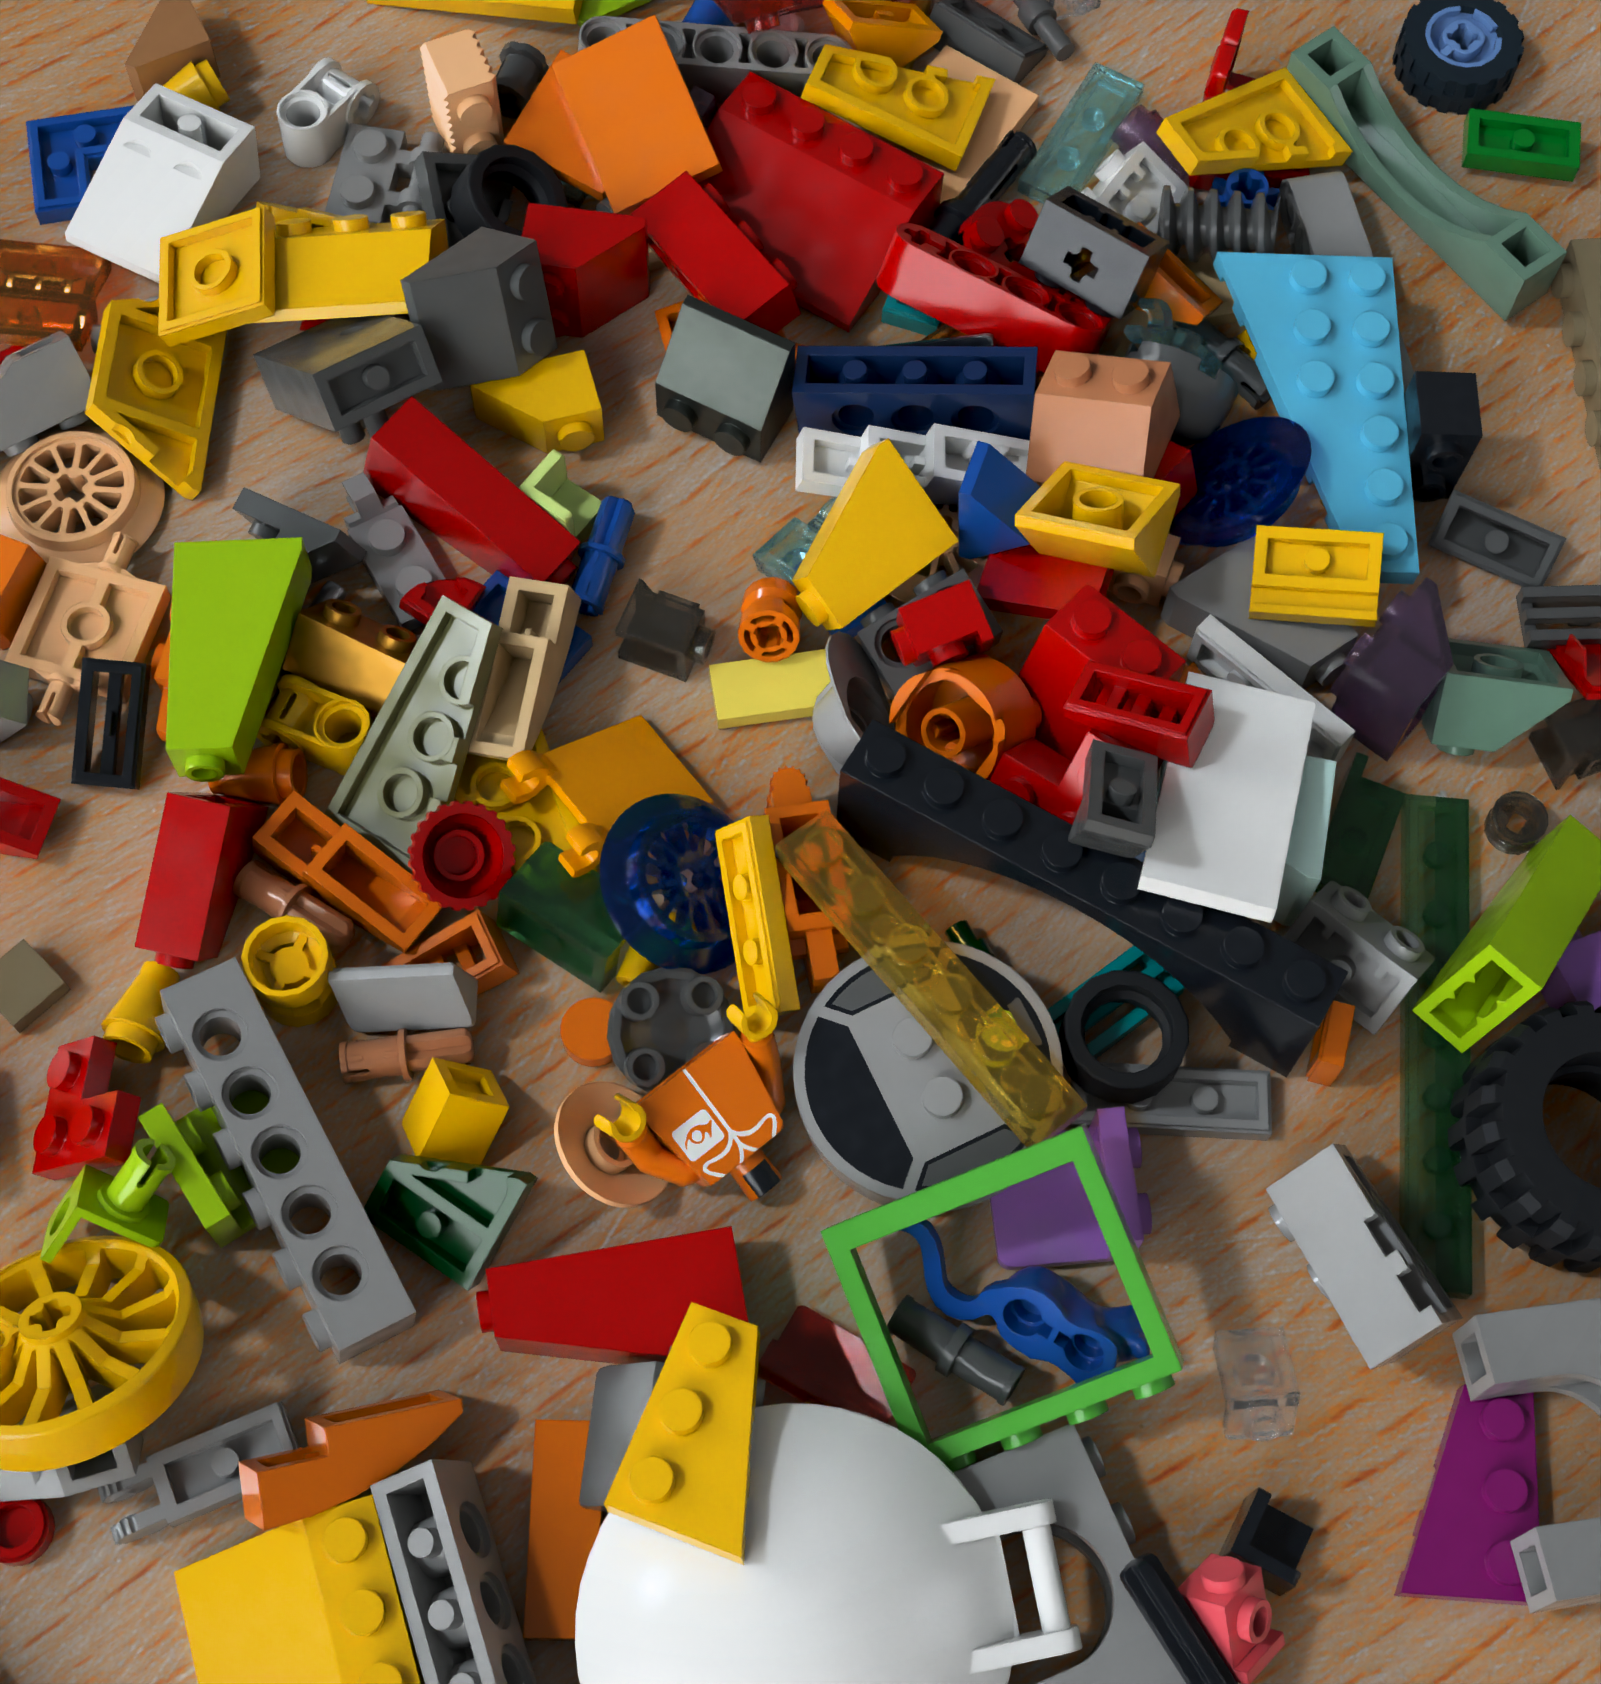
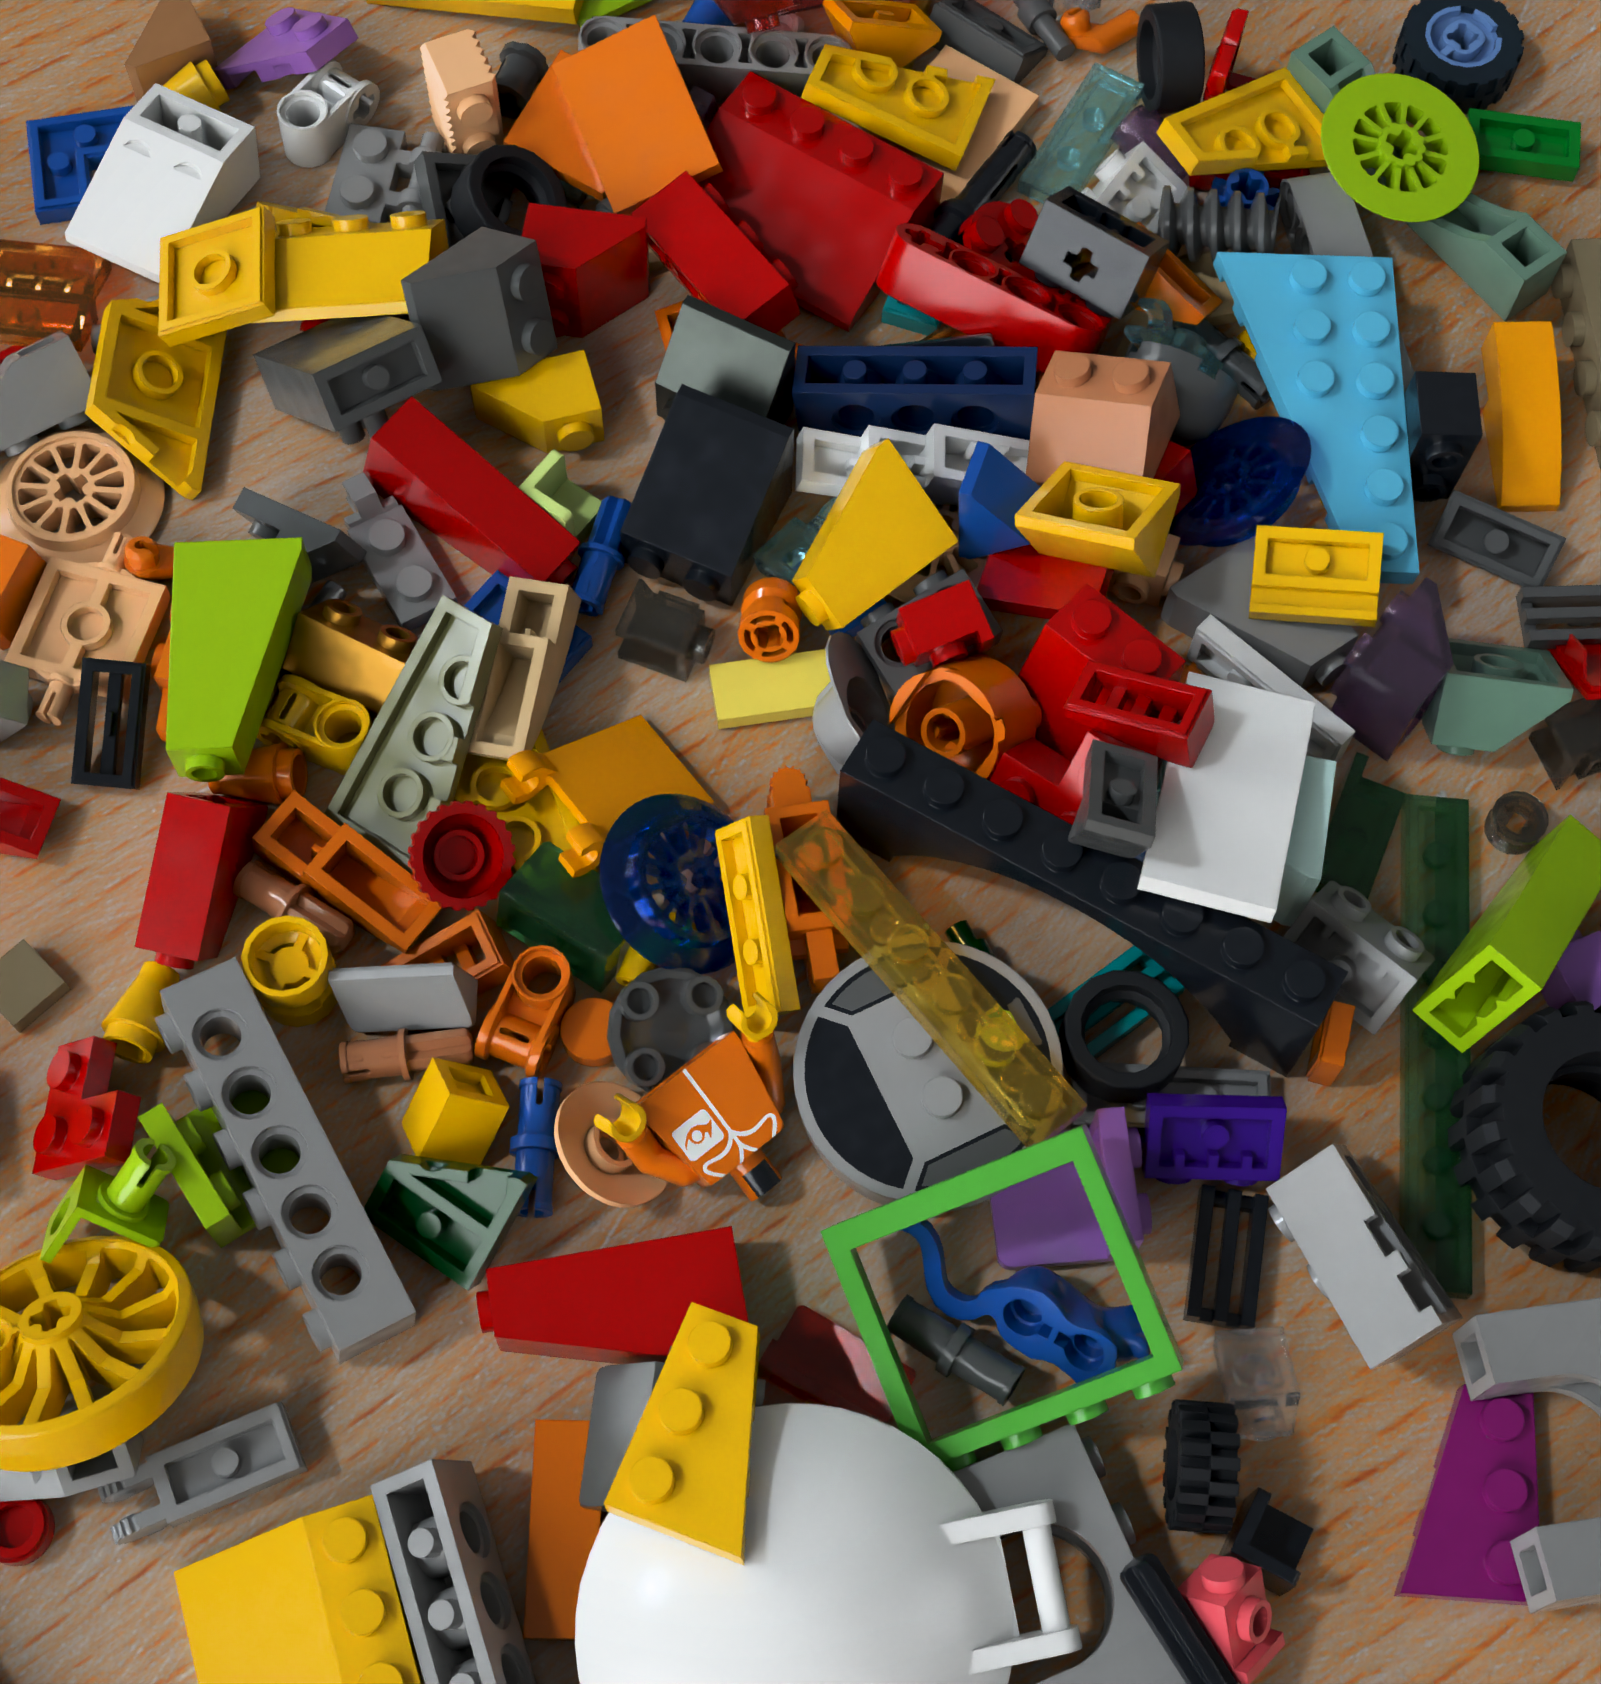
orange slope [238,1390,463,1531] -> none
red tile [399,577,486,625] -> none
none -> orange arm [123,536,174,581]
none -> medium lavender wing [213,7,358,89]
none -> orange piece [474,945,576,1079]
none -> blue pin [509,1077,562,1218]
none -> black slope [620,384,794,606]
none -> orange arm [1060,7,1140,54]
none -> black tyre [1136,1,1205,115]
none -> dark purple bracket [1140,1093,1287,1186]
none -> black tyre [1163,1399,1241,1534]
none -> black tile [1183,1184,1269,1332]
none -> lime piece [1321,73,1479,222]
none -> light orange slope [1481,321,1562,512]

